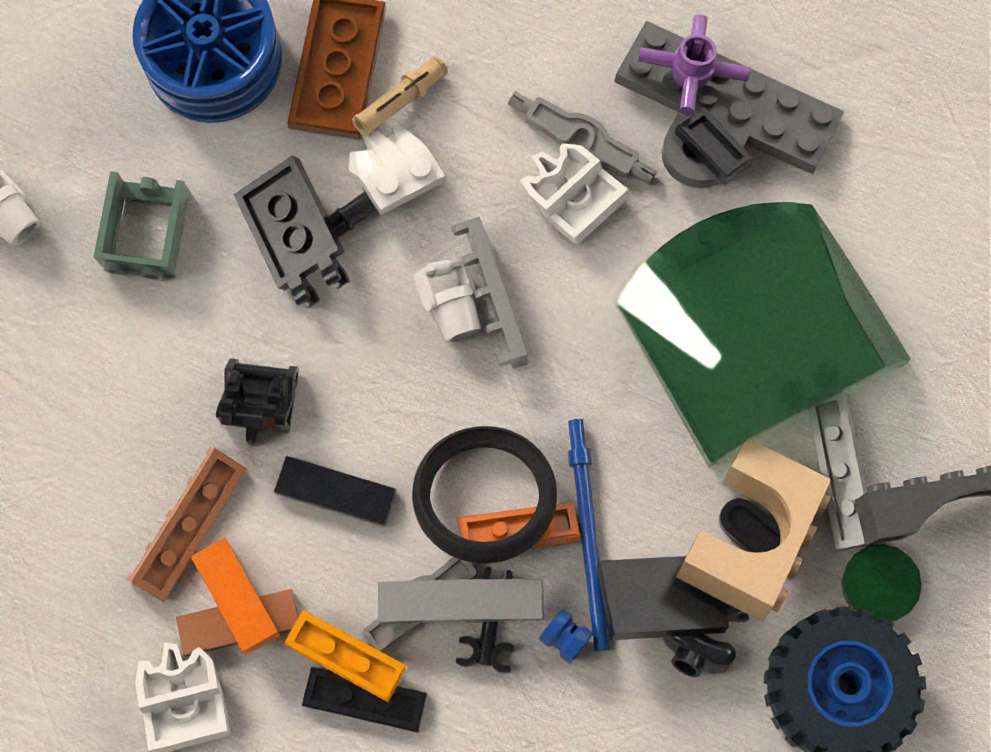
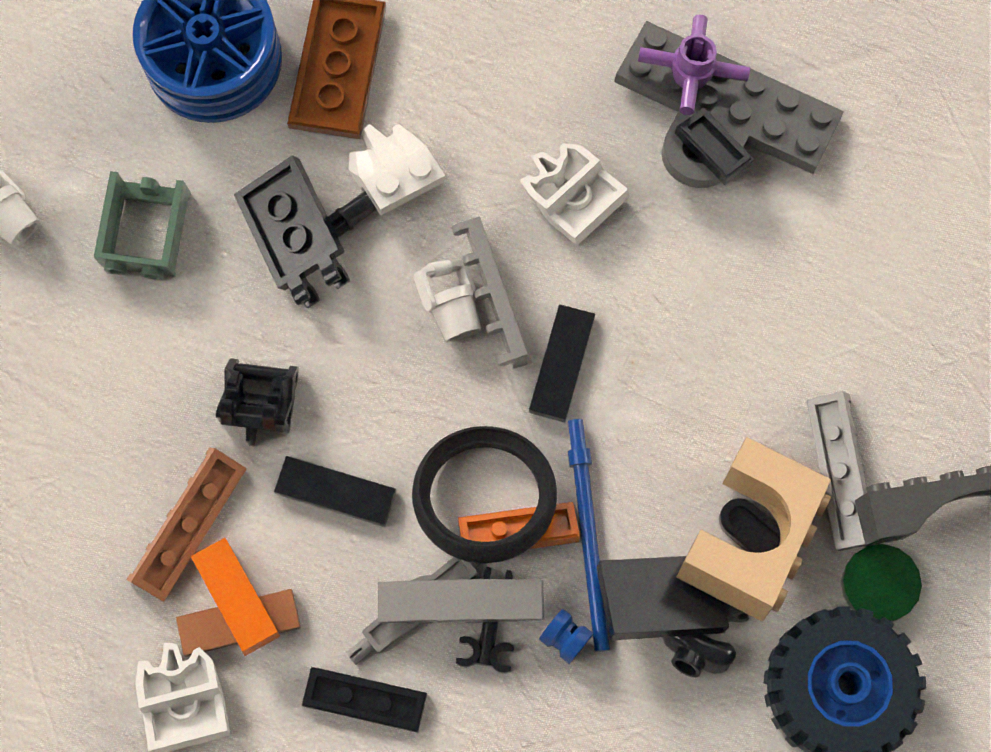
light orange tile [283,610,408,703] -> none
tan pin [352,56,448,137] -> none
light grey piece [508,91,657,185] -> none
clear green windscreen [617,202,911,467] -> none
none -> black tile [529,304,595,423]

